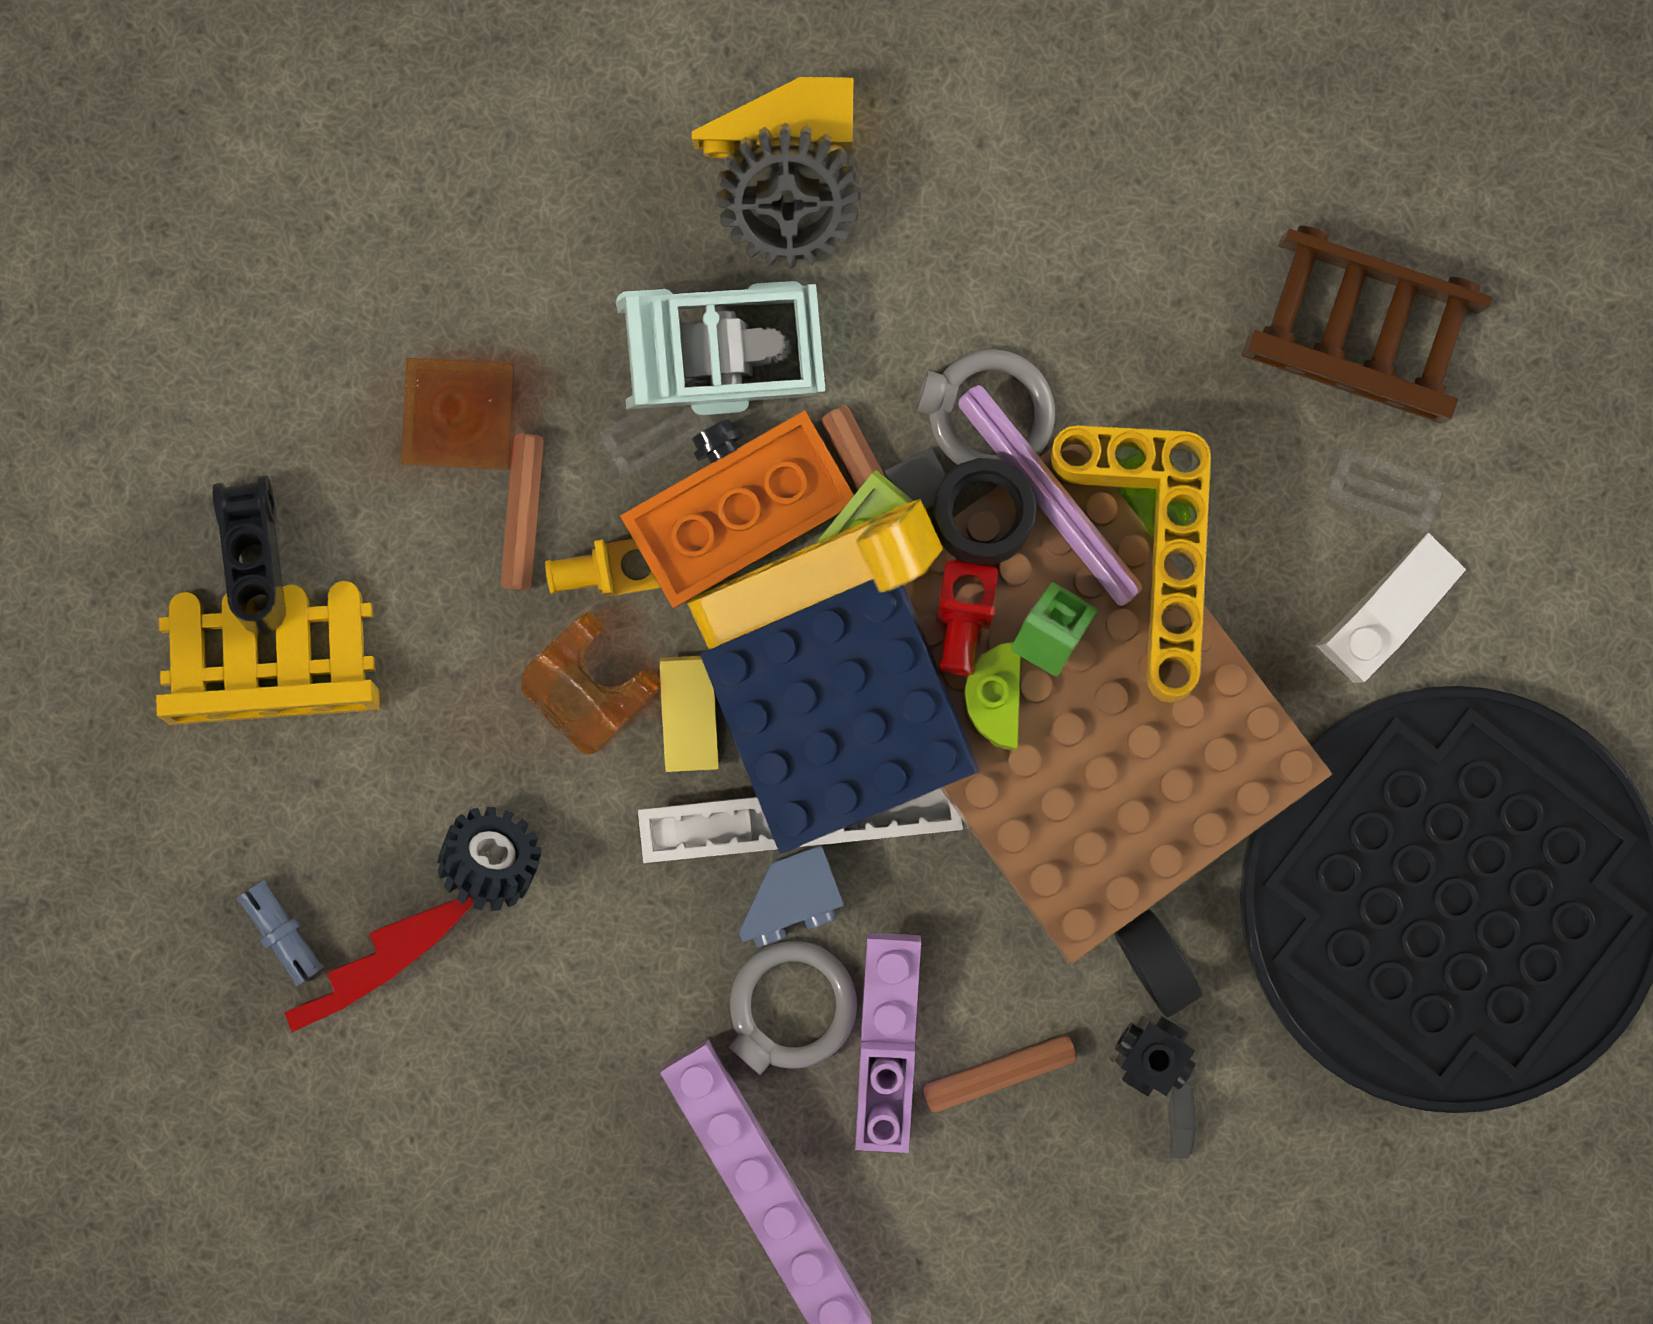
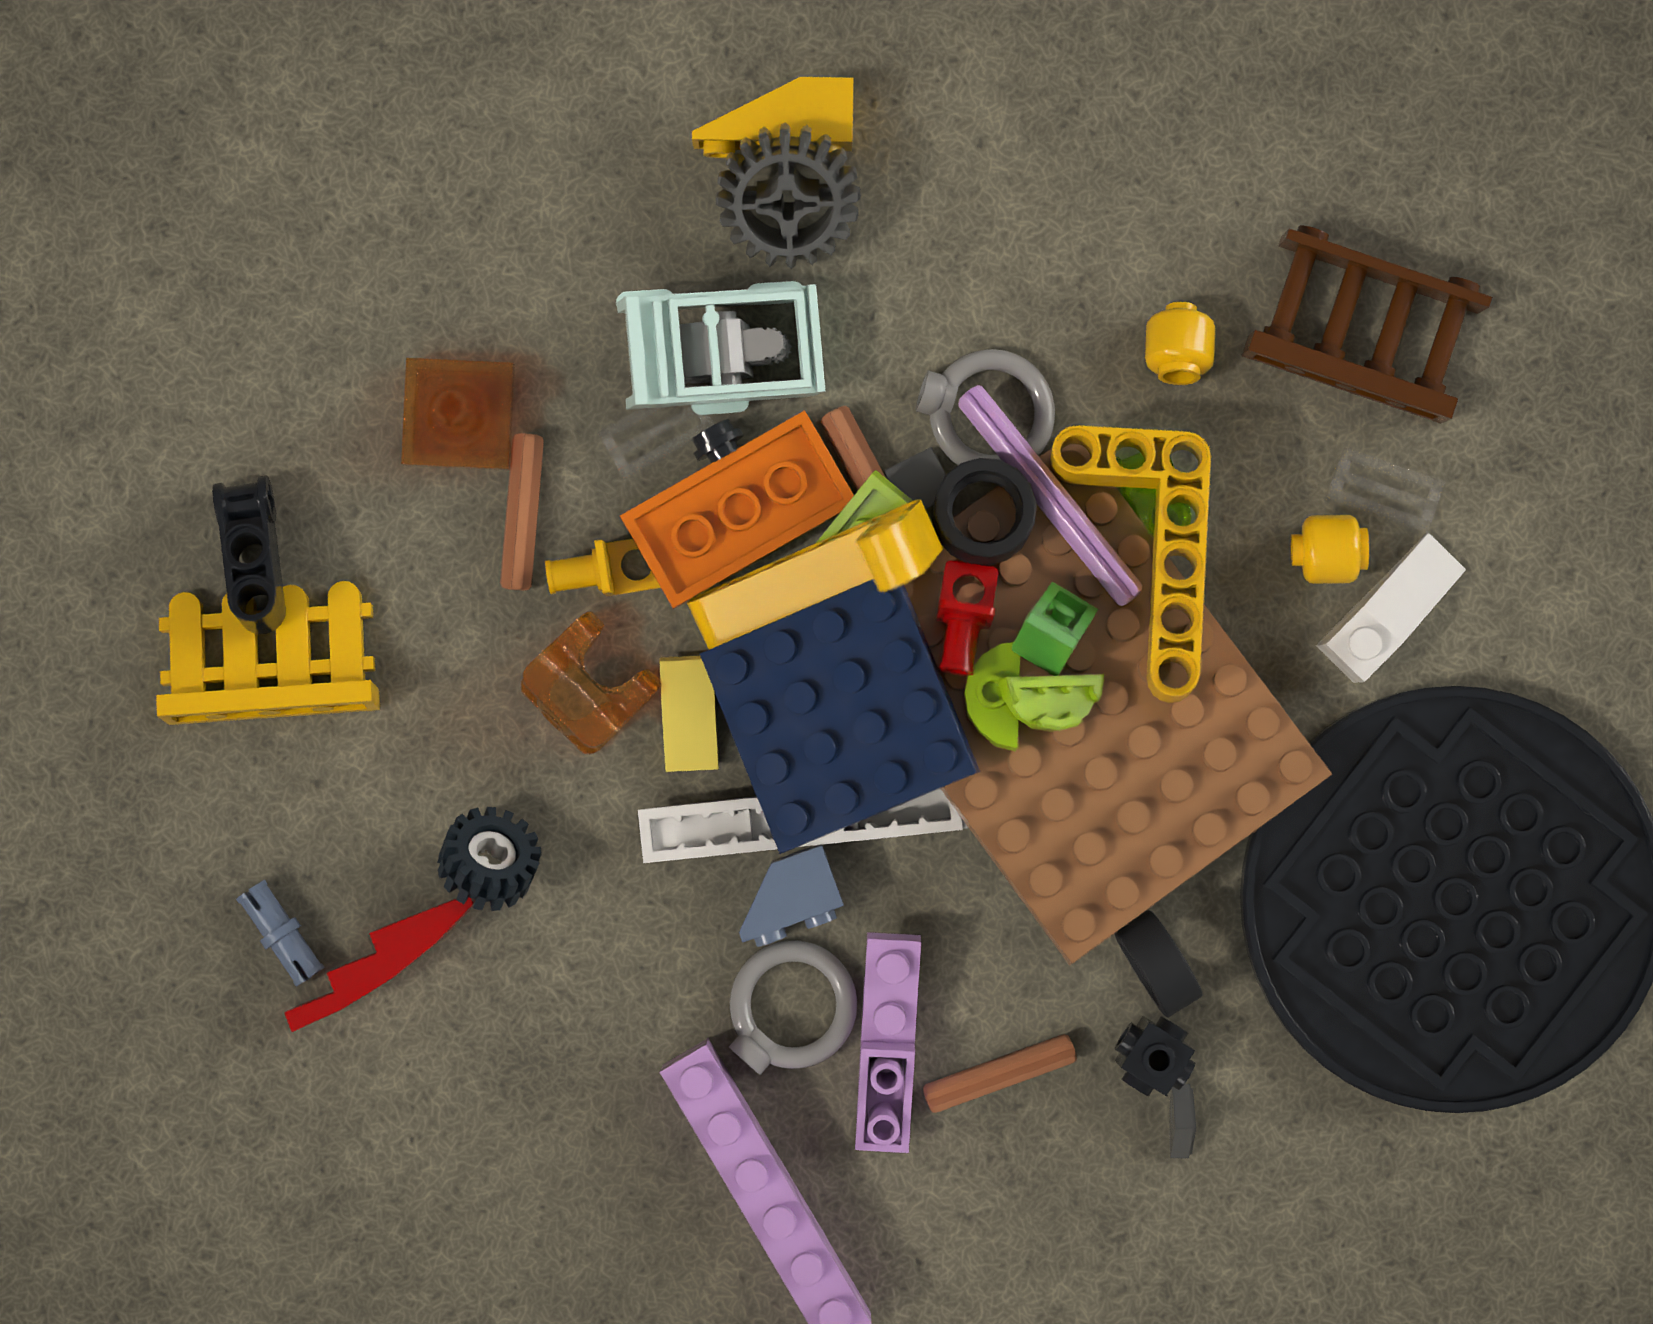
none -> lime plate [998,674,1104,732]
none -> yellow head [1145,302,1215,385]
none -> yellow head [1291,515,1369,584]

